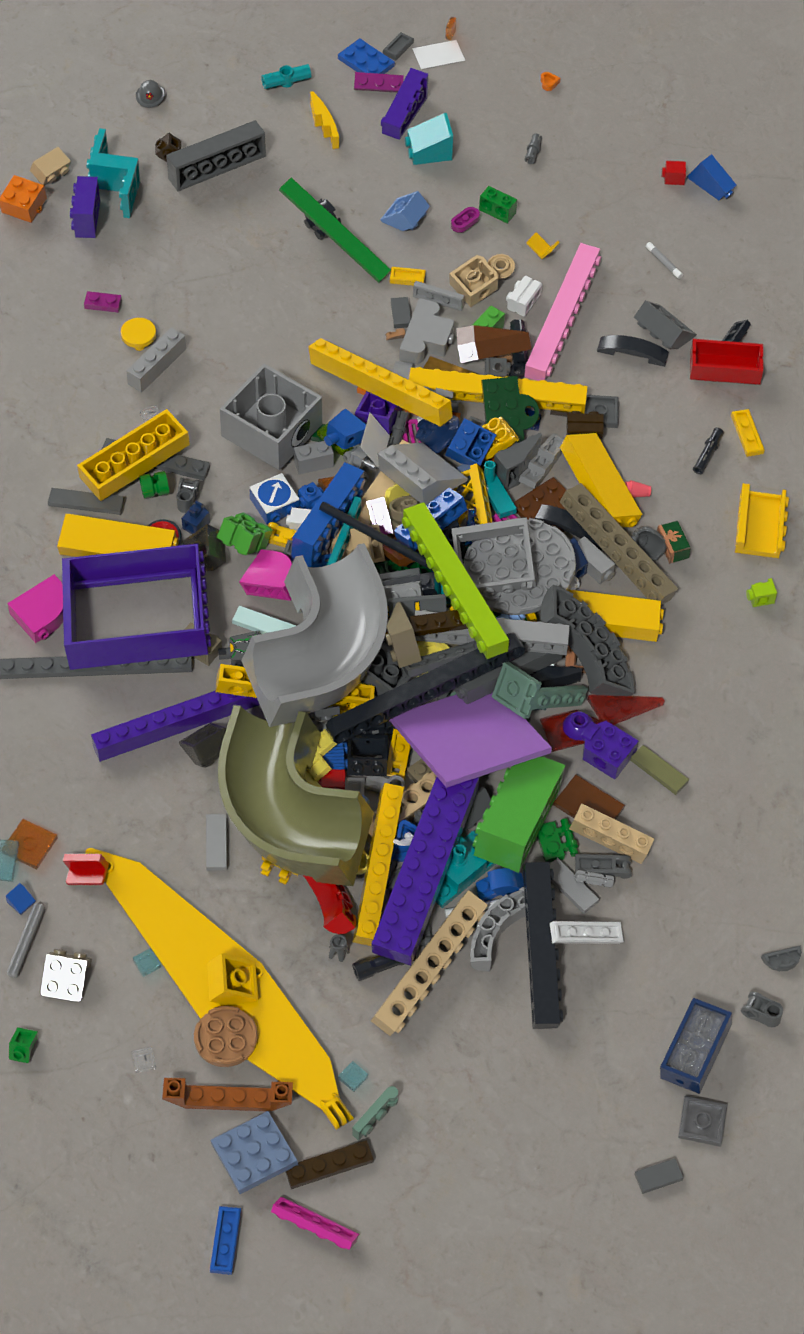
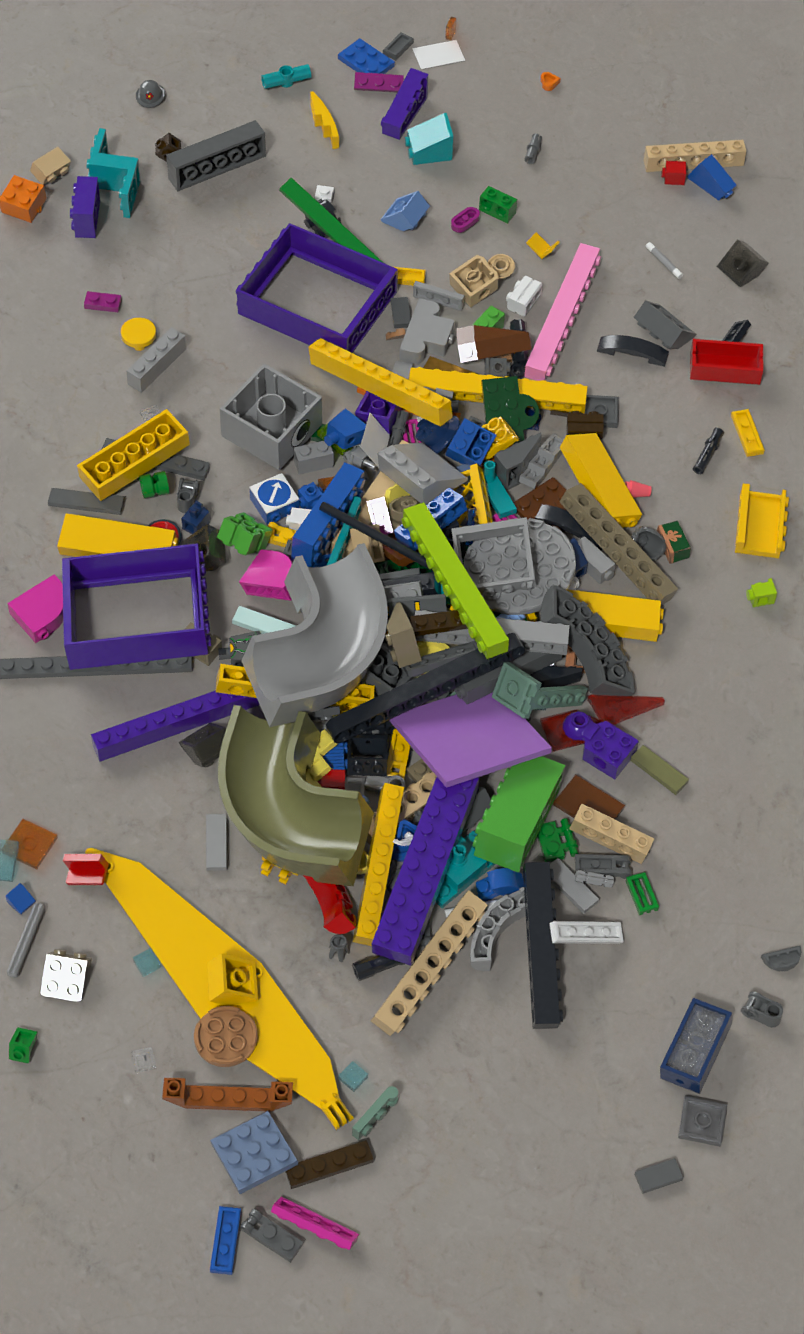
none -> dark purple door [236,223,398,353]
none -> dark grey plate [240,1209,303,1263]
none -> white plate [315,185,334,203]
none -> green tile [625,872,659,915]
none -> tan brick [644,140,746,172]
none -> clear smoke slope [717,239,769,287]

